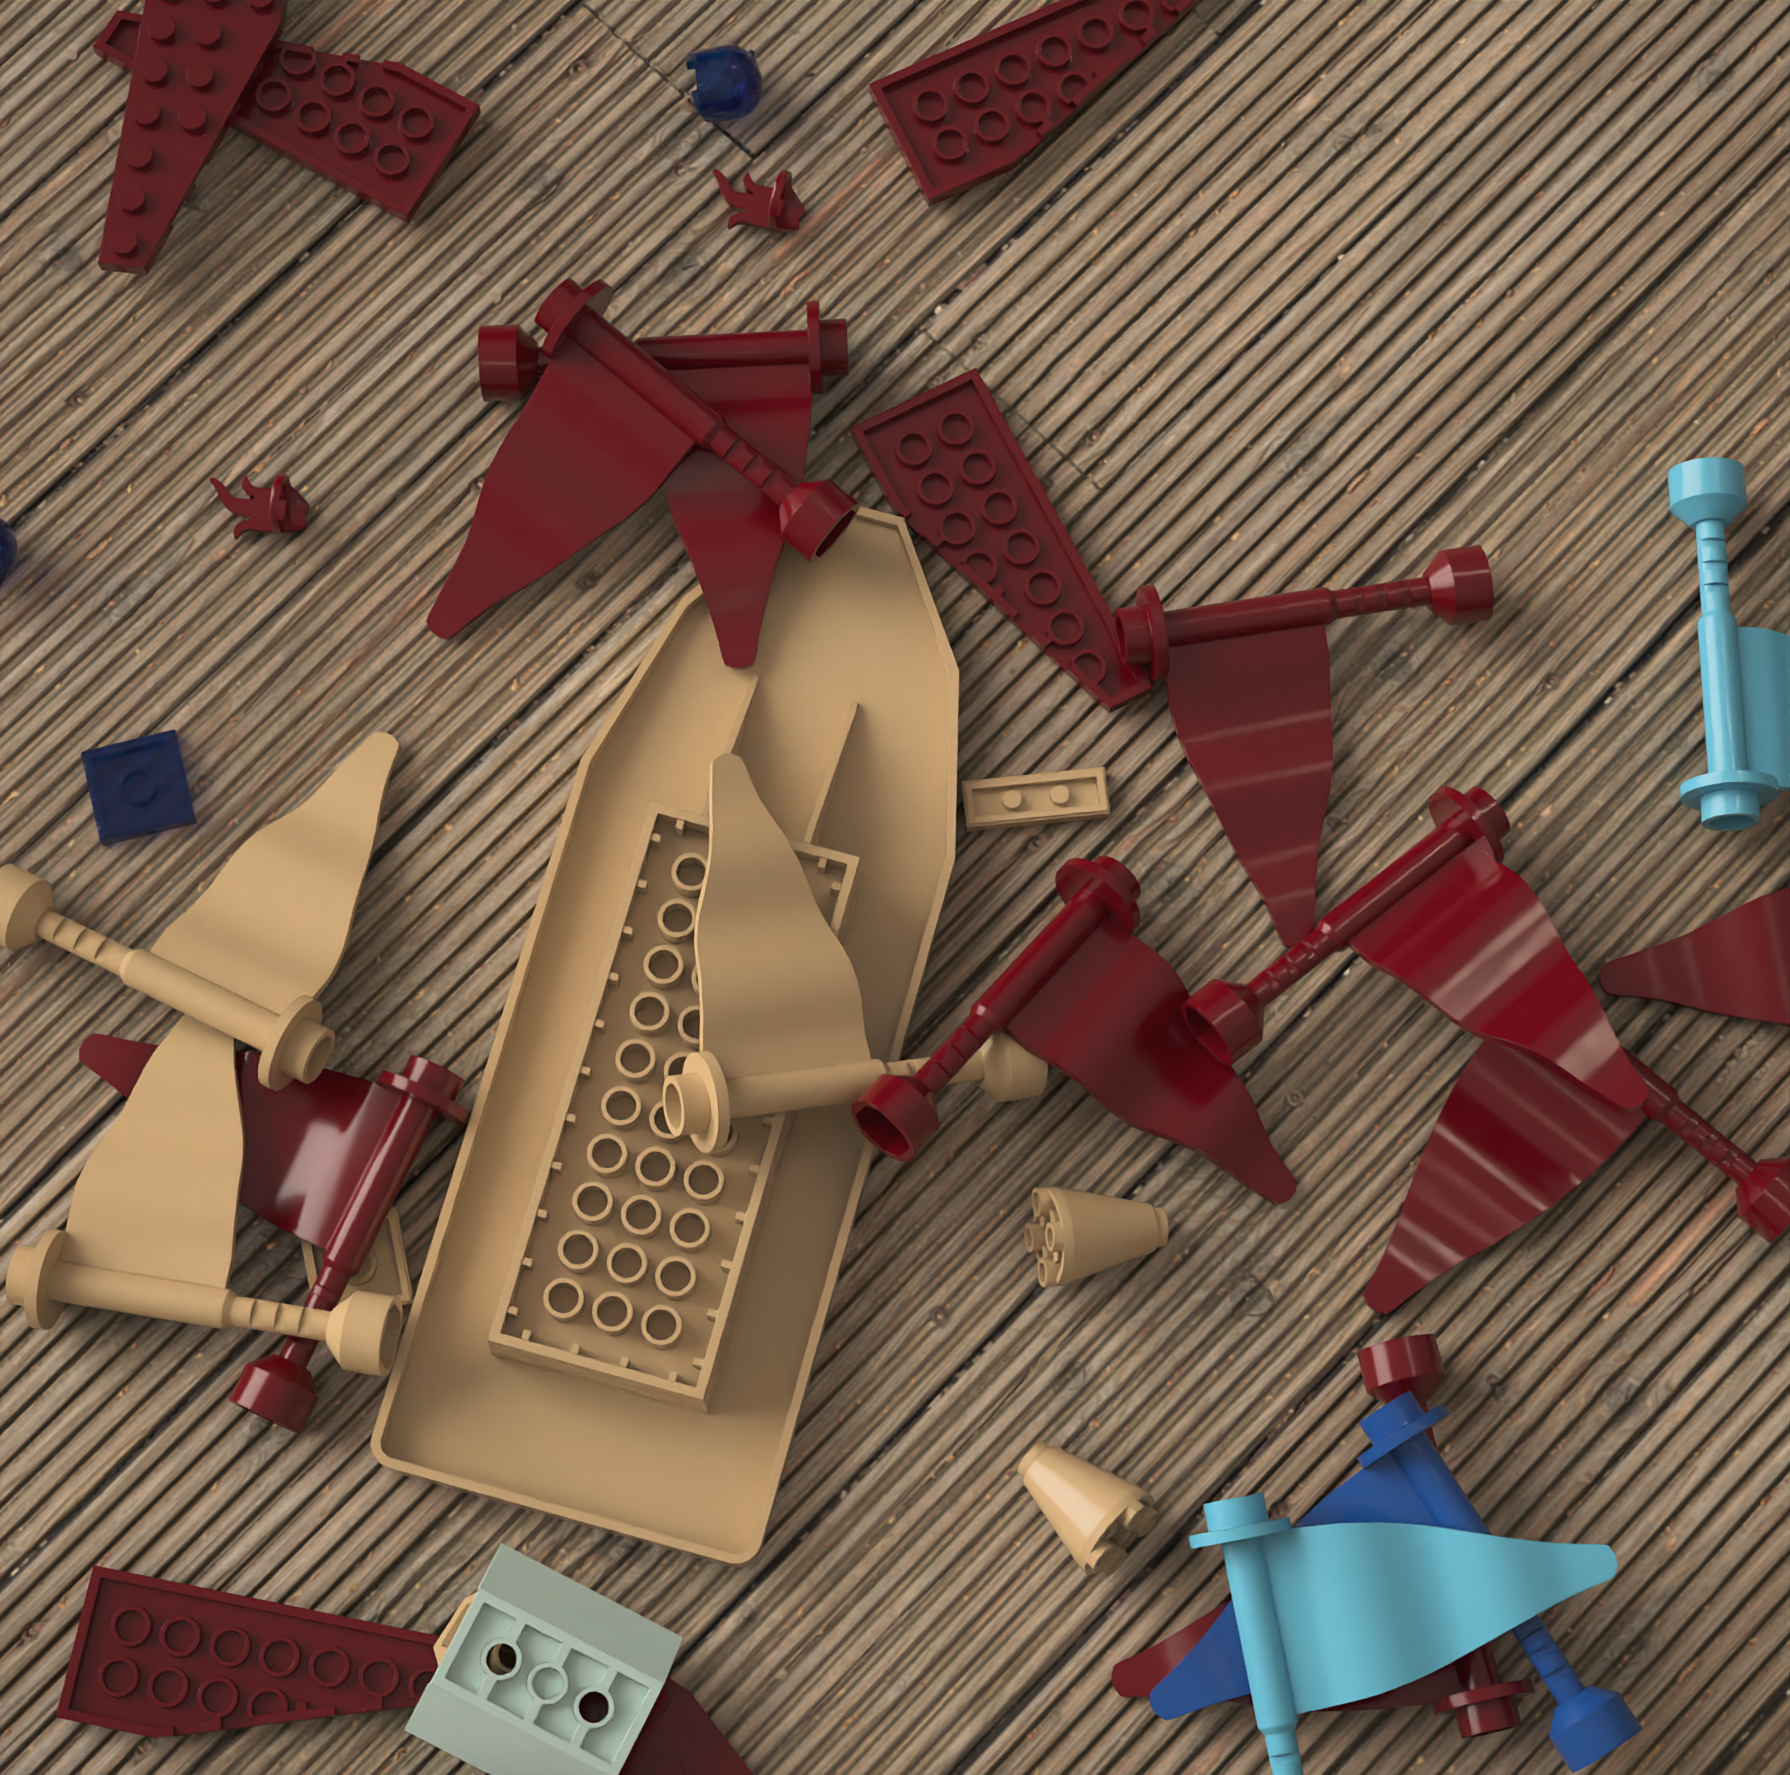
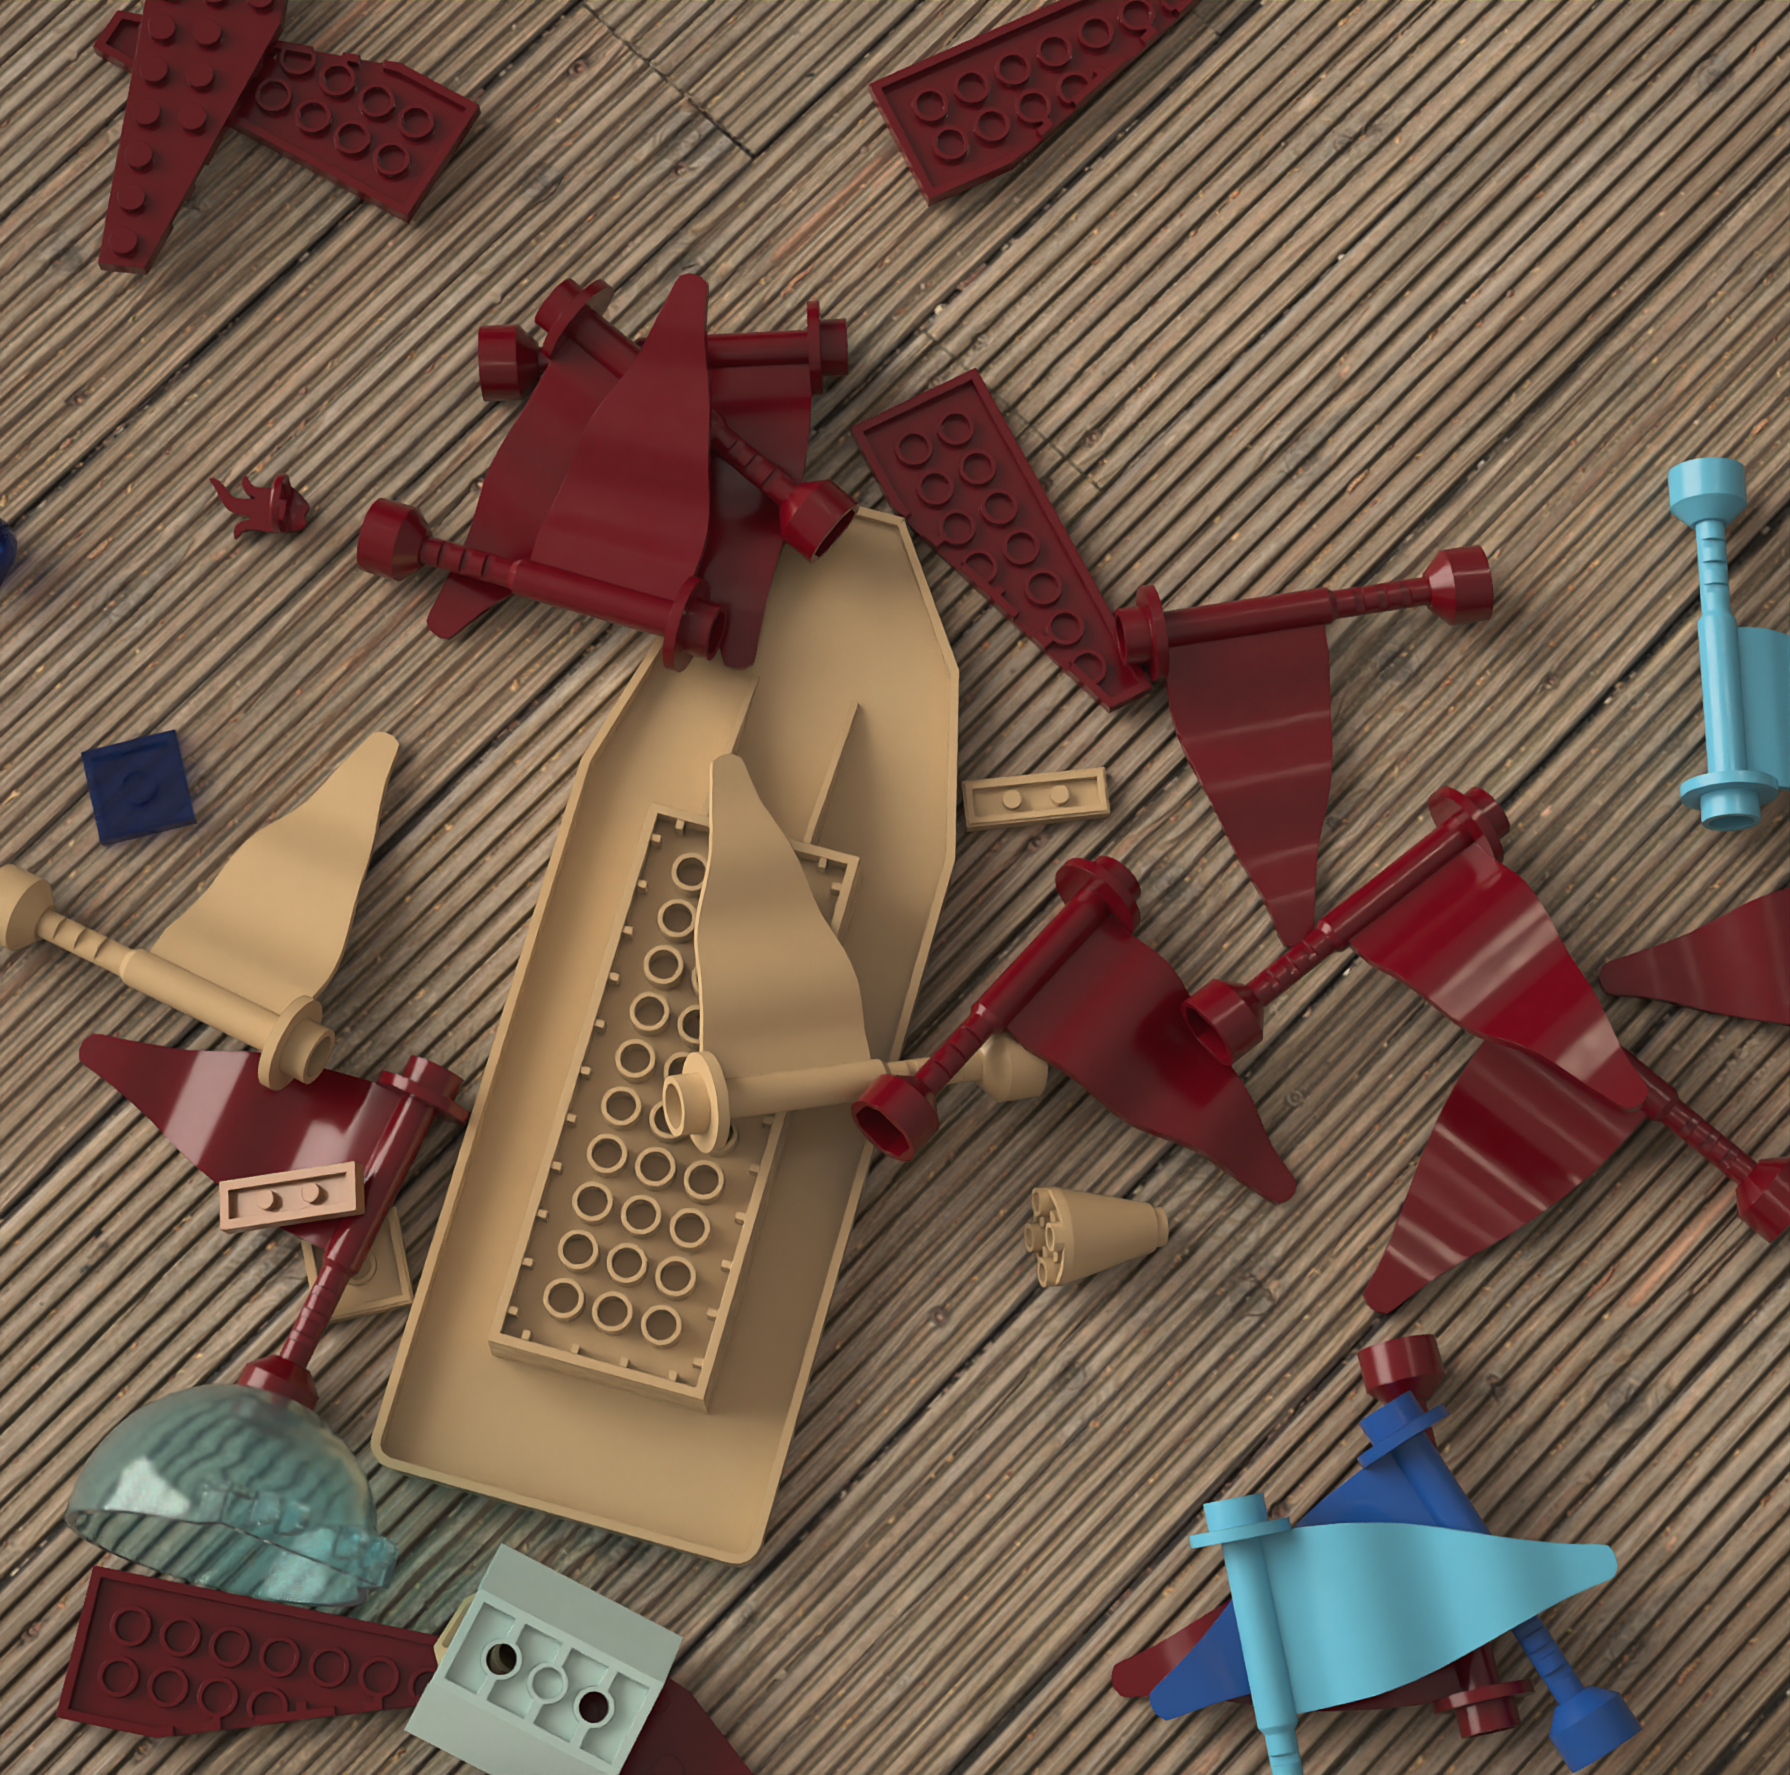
tan flag [6,1014,403,1377] -> none
clear blue helmet [686,44,762,123] -> none
dark red piece [713,169,805,233] -> none
tan cone [1017,1442,1160,1576] -> none
none -> clear light blue windscreen [64,1384,400,1607]
none -> plate [219,1161,365,1234]
none -> dark red flag [357,273,727,672]

